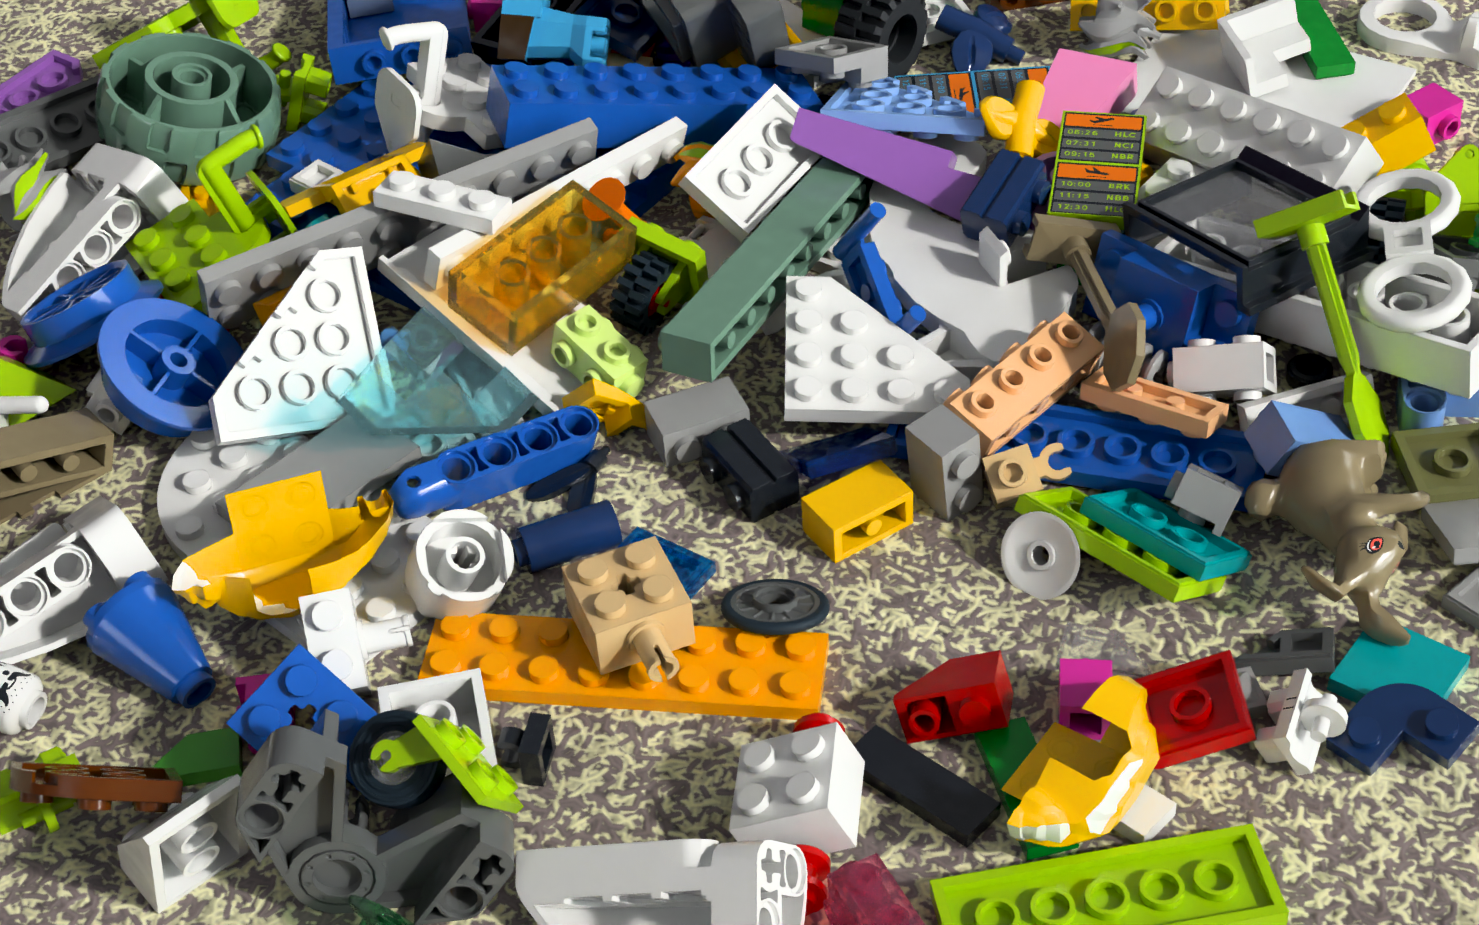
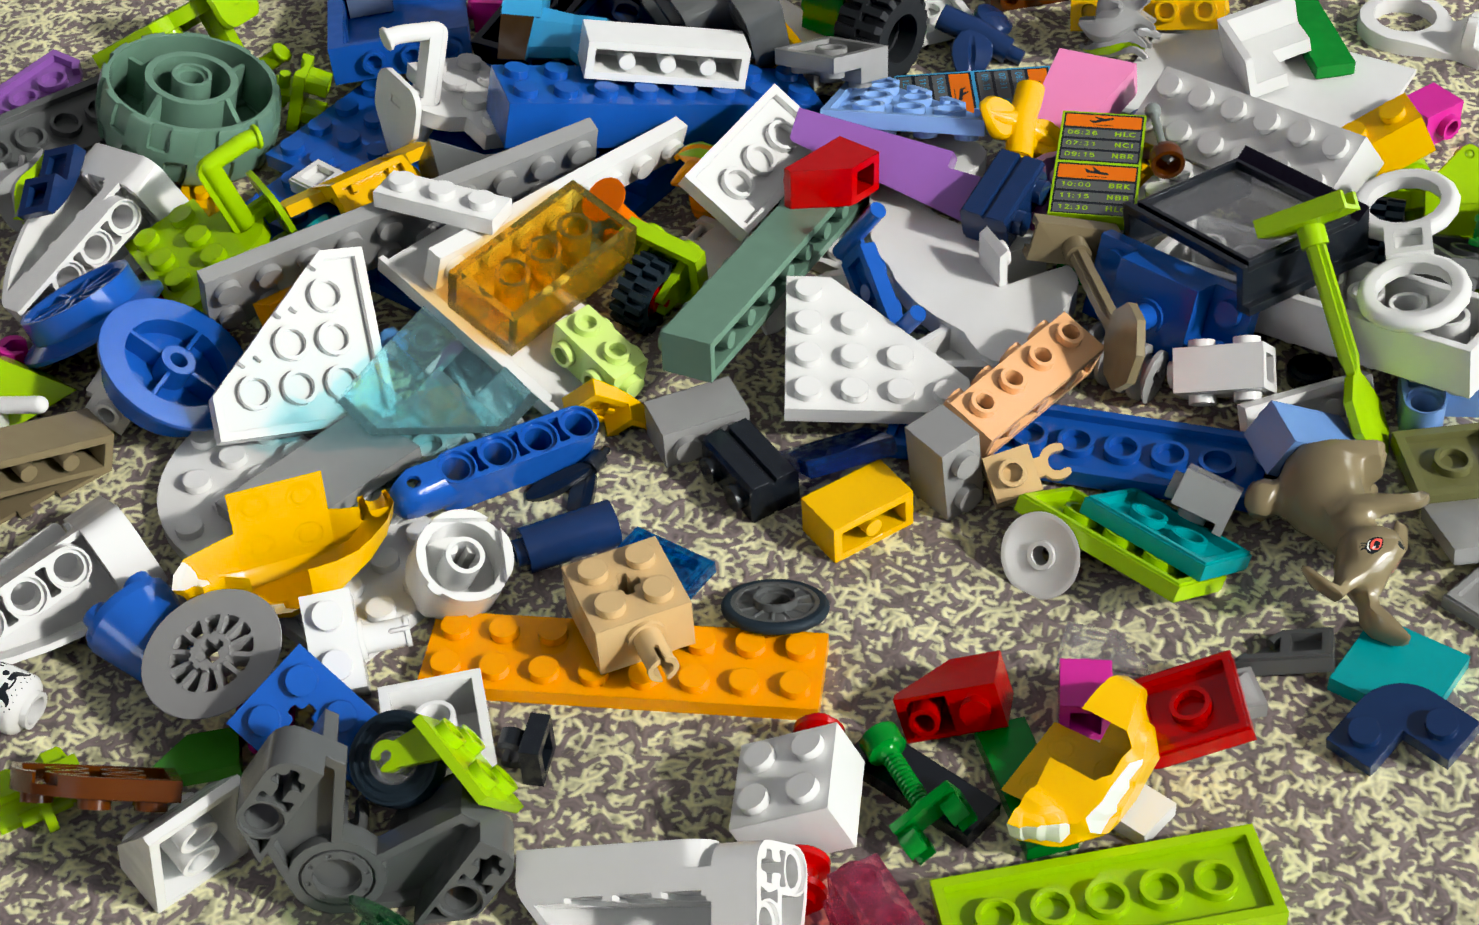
light nougat plate [1080,366,1229,439] -> none
white hips [1254,668,1348,776] -> none
none -> dark blue slope [17,144,86,220]
none -> light grey piece [141,589,282,720]
none -> white brick [578,19,751,89]
none -> red slope [783,136,879,209]
none -> green bar [859,721,978,865]
none -> reddish brown hinge [1144,103,1185,179]

